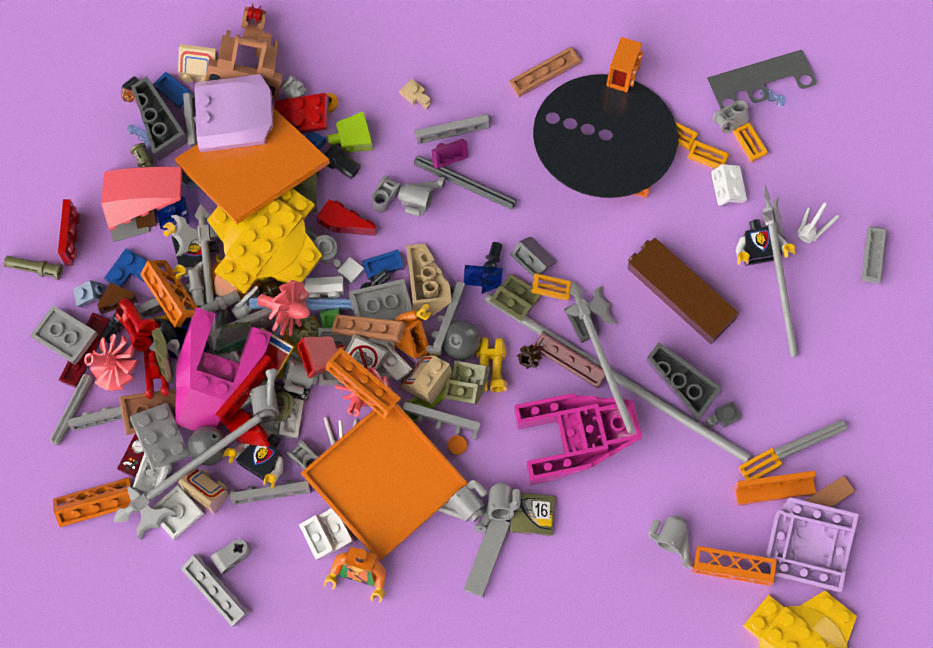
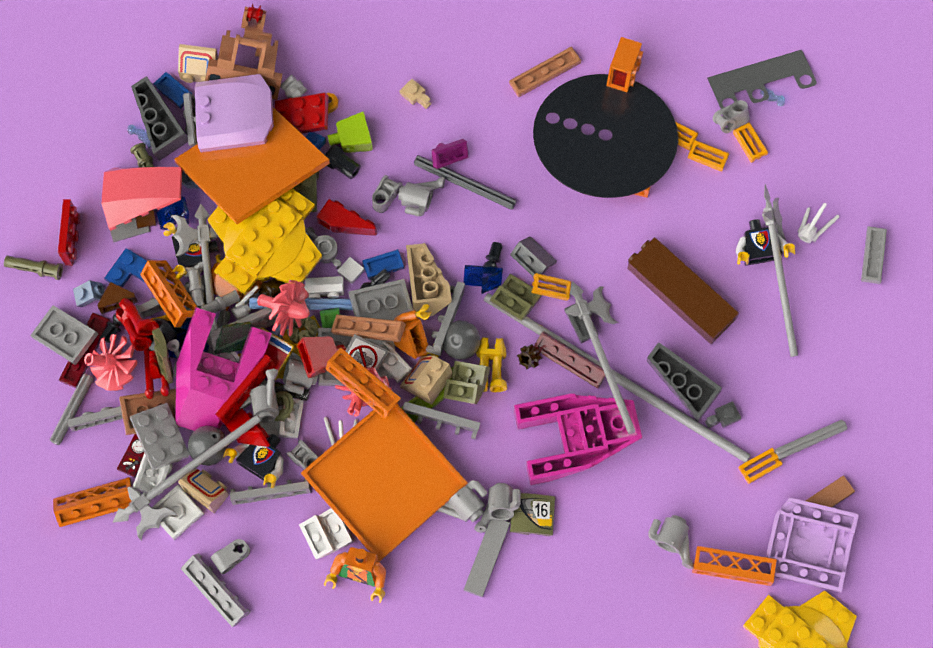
arm [121,76,139,102] -> none
light grey hinge [414,114,489,145] -> none
orange piece [448,435,467,455] -> none
white bracket [711,164,747,206] -> none
orange fence [734,470,816,506] -> none

